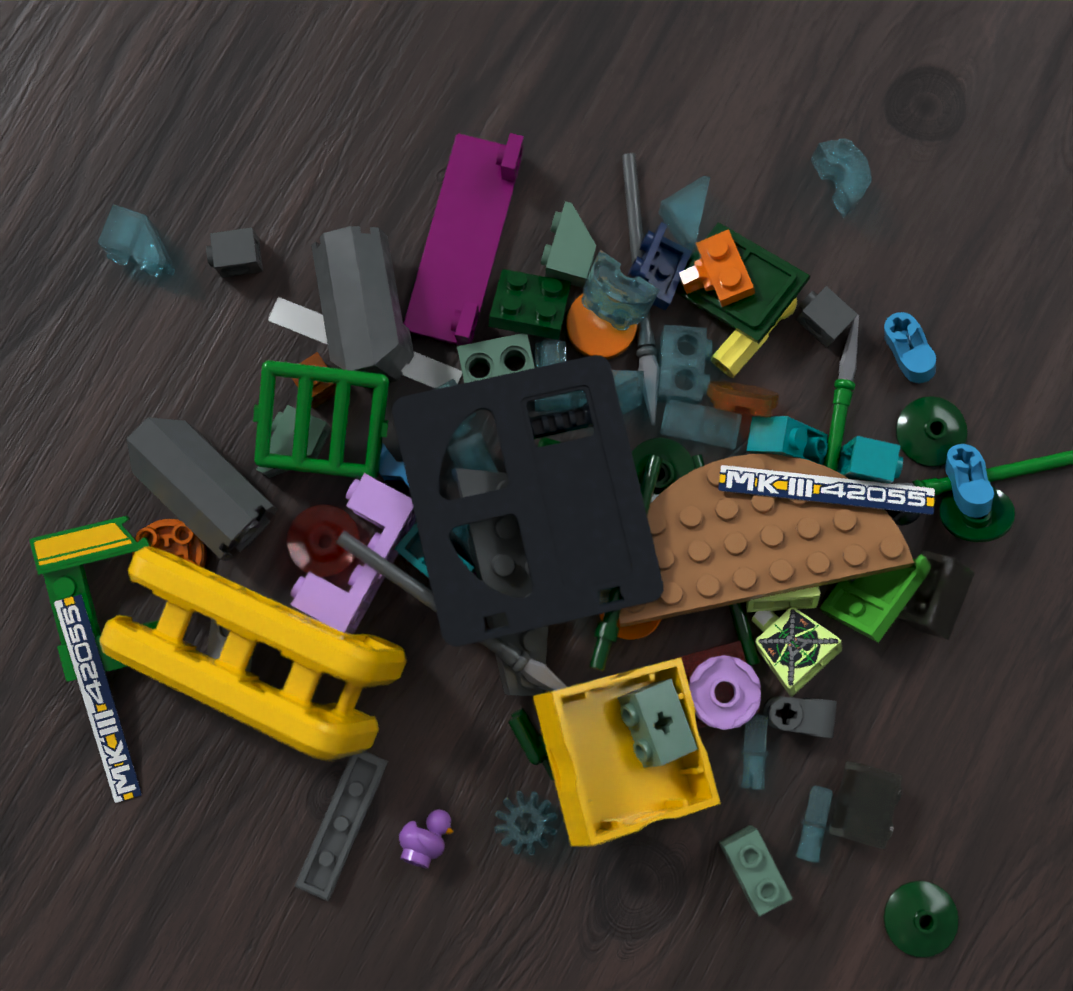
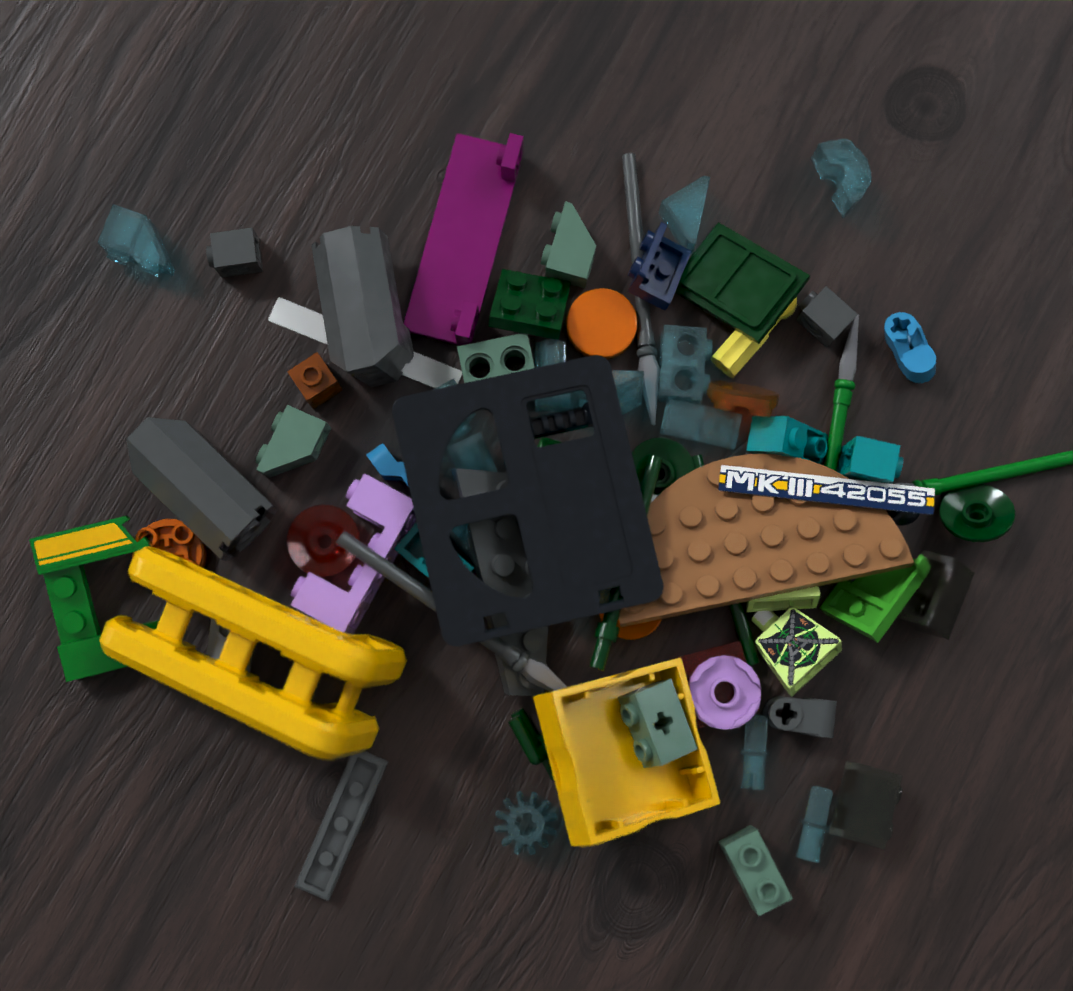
sticker [54,595,142,803] -> none
green bar [253,360,389,479] -> none
medium lavender animal [399,809,454,869] -> none
clear light blue cylinder [582,250,660,330] -> none
orange hinge [679,229,755,307] -> none
dark green dish [884,881,959,957] -> none
dark green dish [896,396,967,467] -> none
dark azure piece [945,444,994,518] -> none

